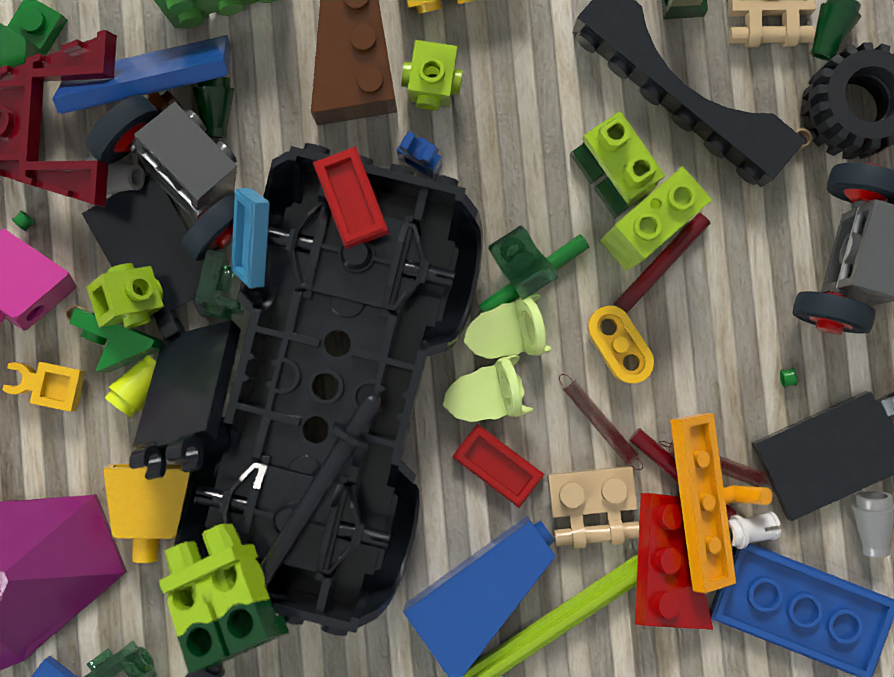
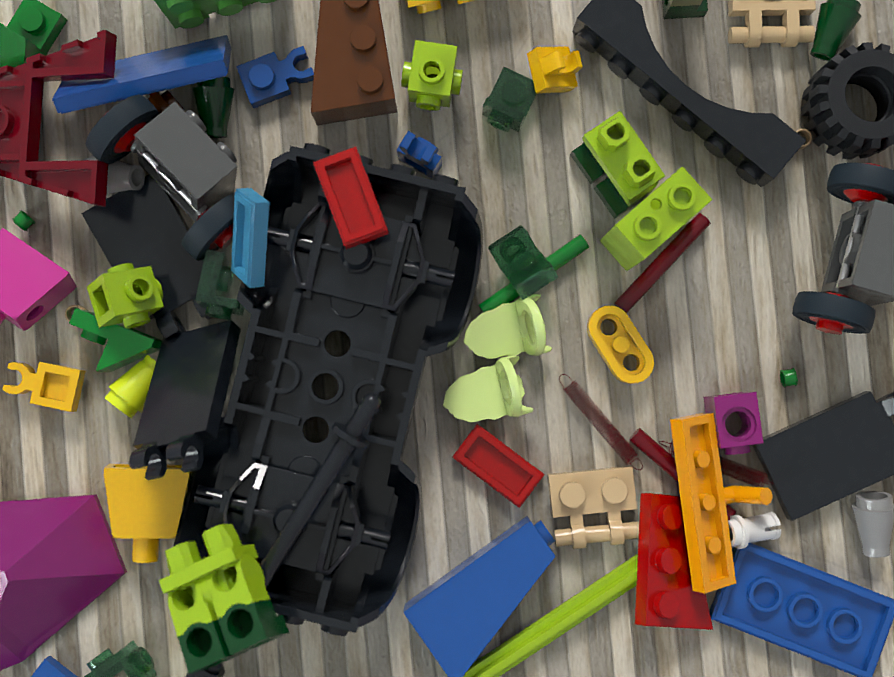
none -> blue plate [236,46,314,108]
none -> clear green bracket [482,67,537,132]
none -> yellow tile [527,47,583,94]
none -> magenta brick [703,392,764,455]

